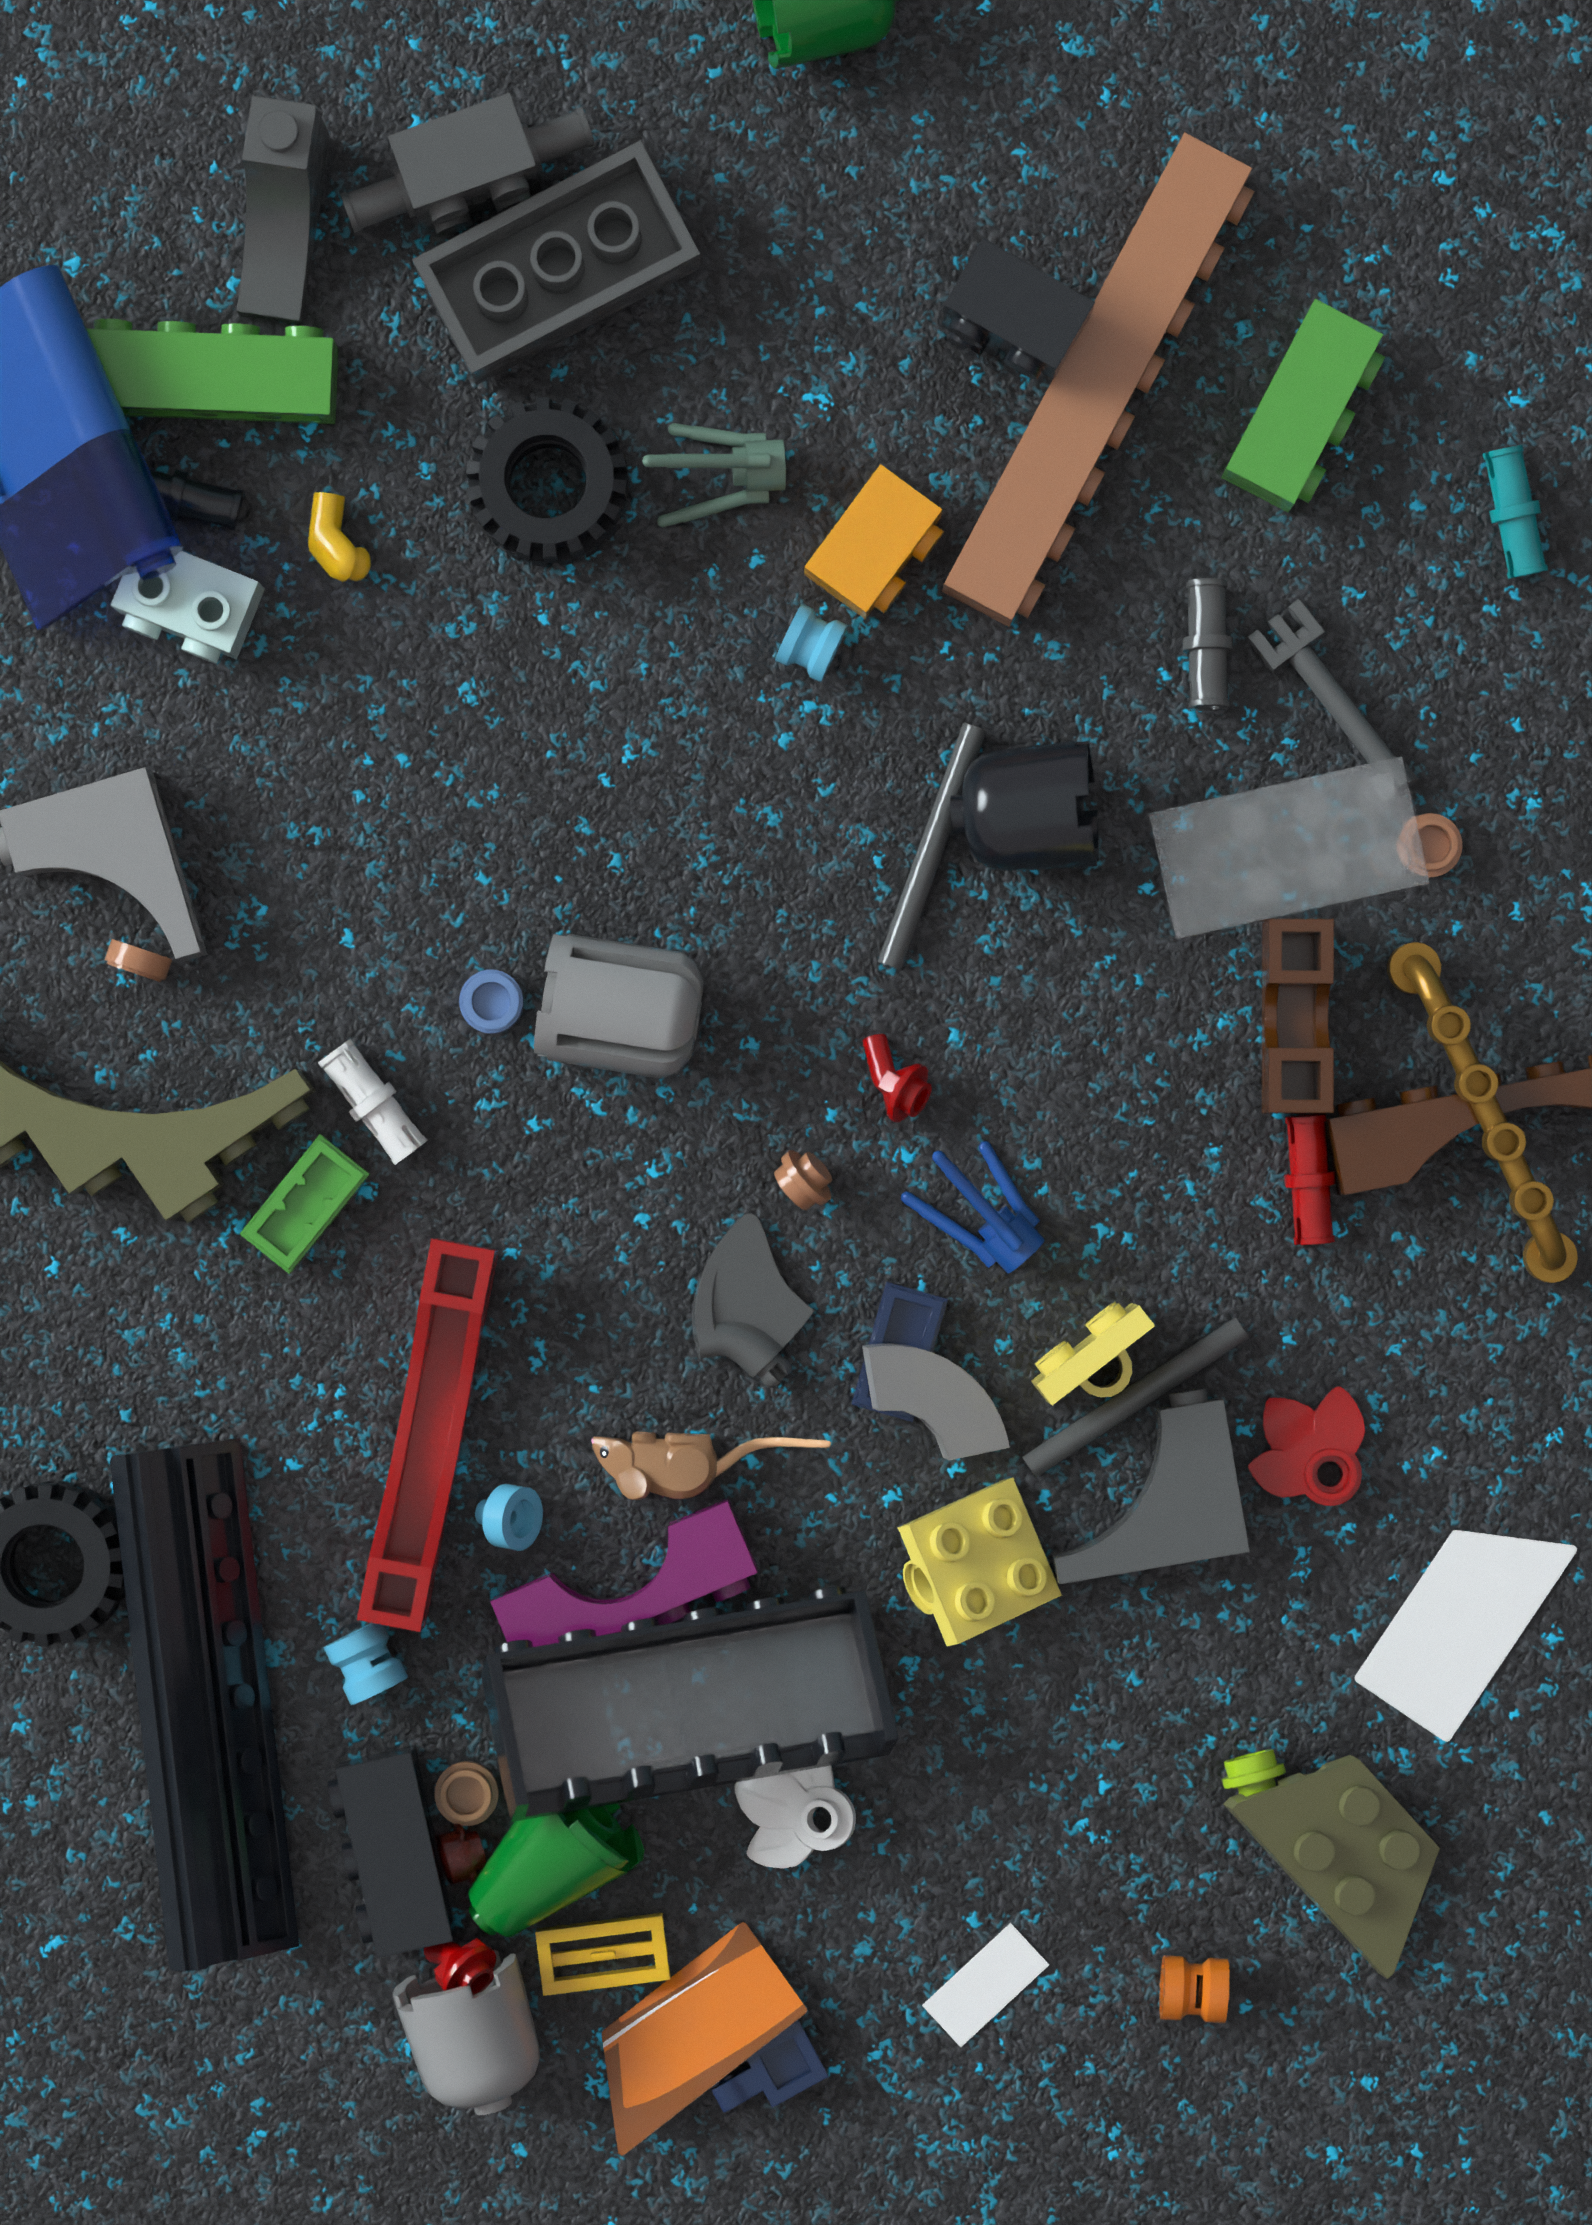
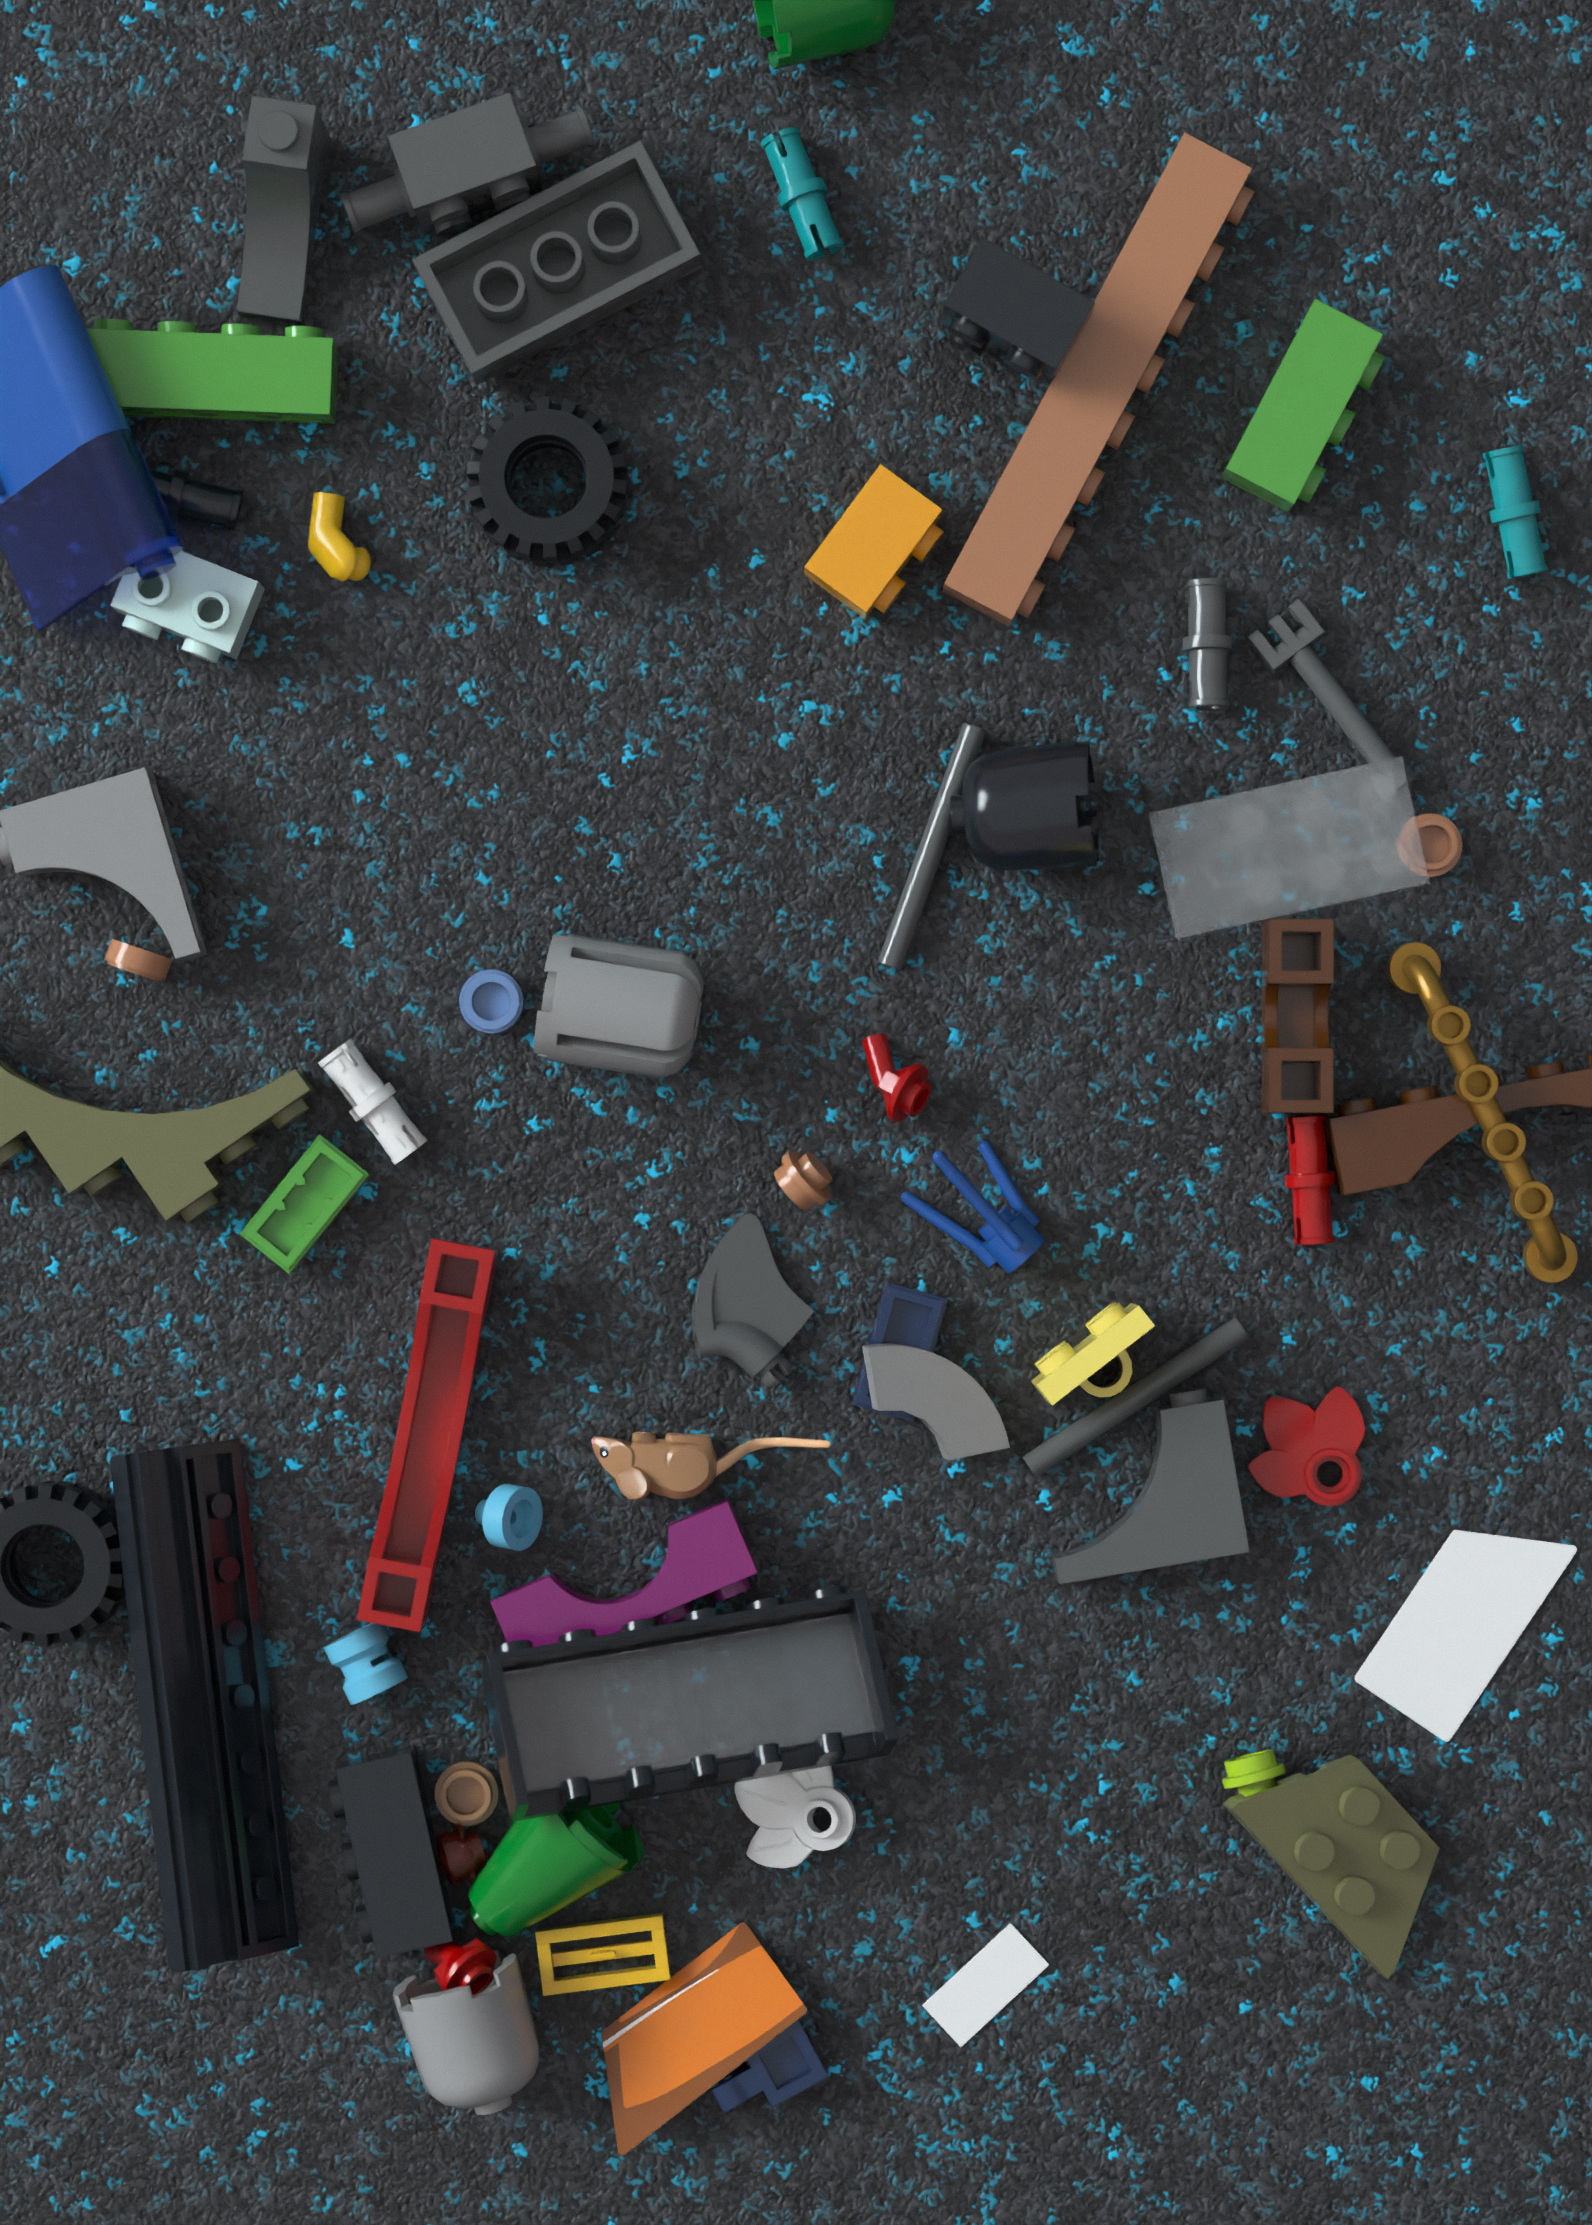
sand green plant [642,423,786,527] -> none
medium azure wheel [775,603,848,683] -> none
light yellow plate [898,1477,1062,1646] -> none
orange wheel [1159,1955,1229,2023] -> none
none -> teal pin [760,127,844,261]

